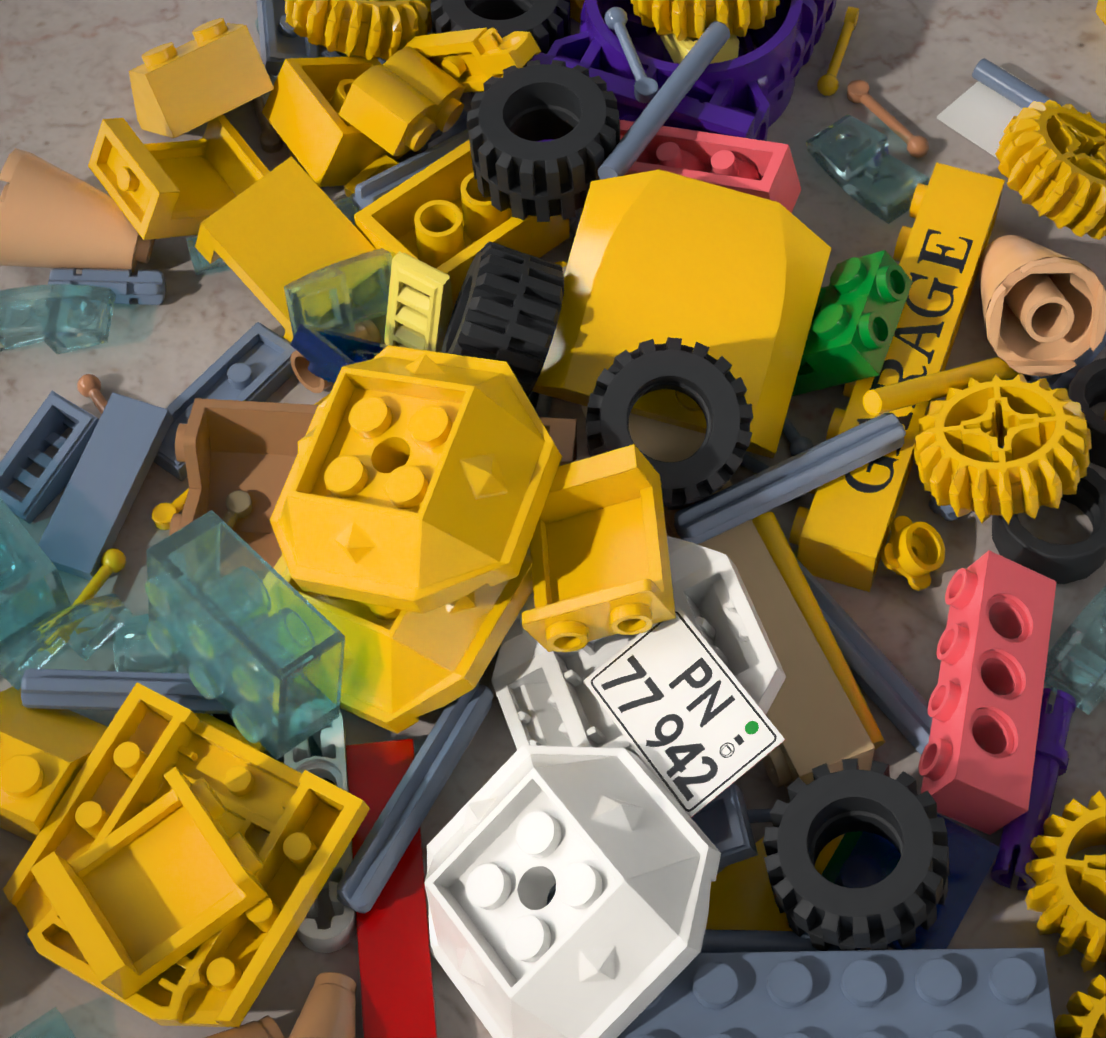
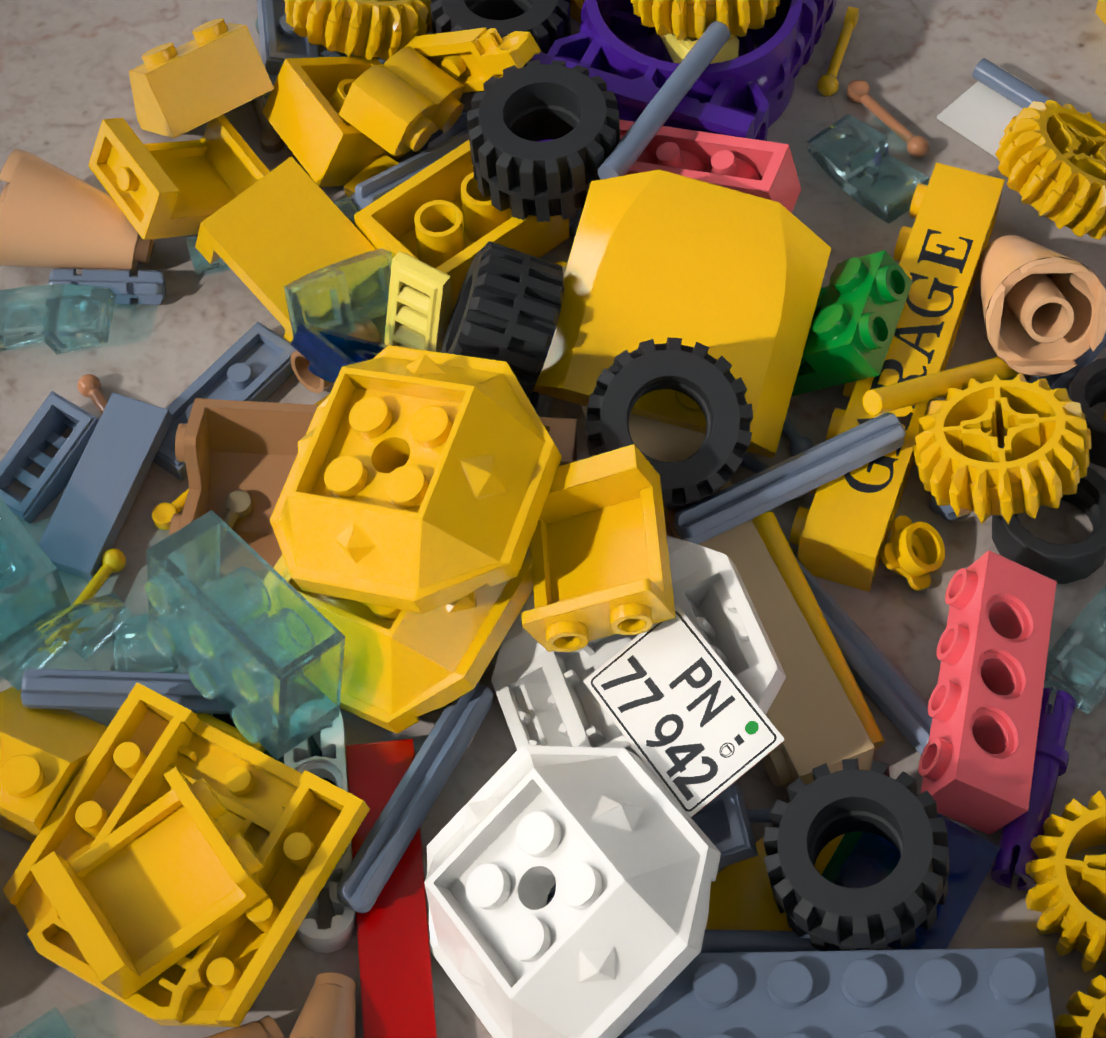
sand blue hinge [605,7,658,103] -> none

